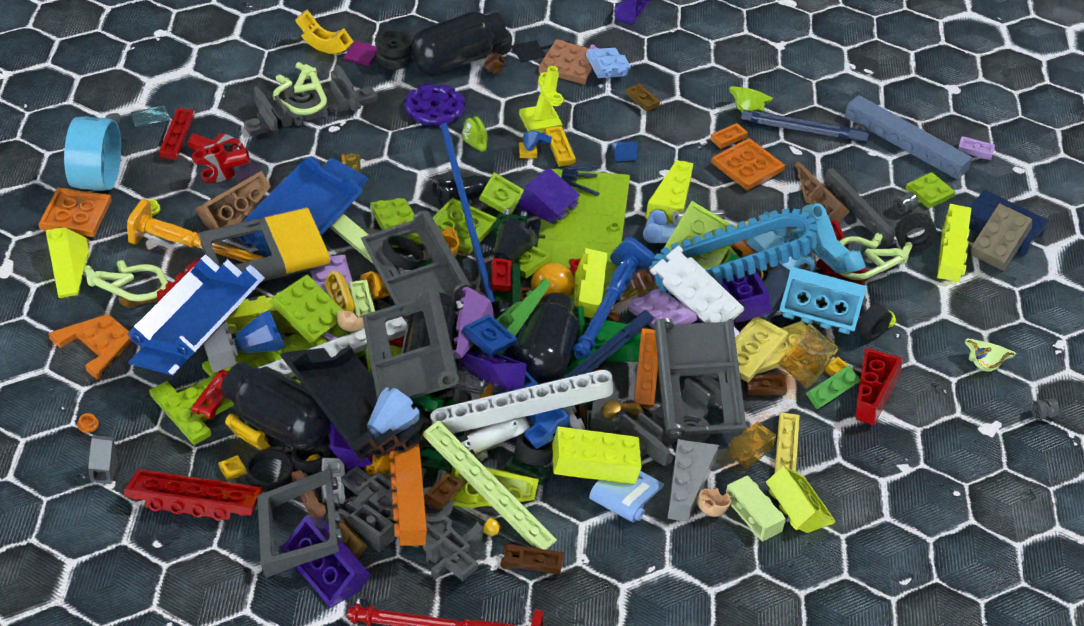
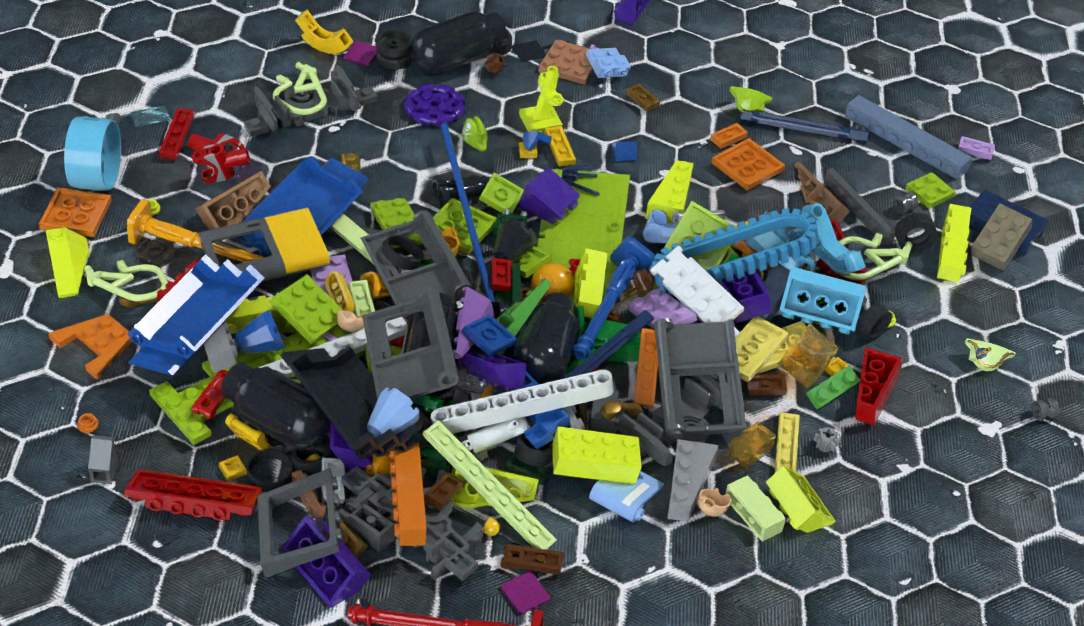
none -> clear smoke tile [137,237,175,267]
none -> magenta piece [500,571,551,615]
none -> light grey gear [814,428,840,452]

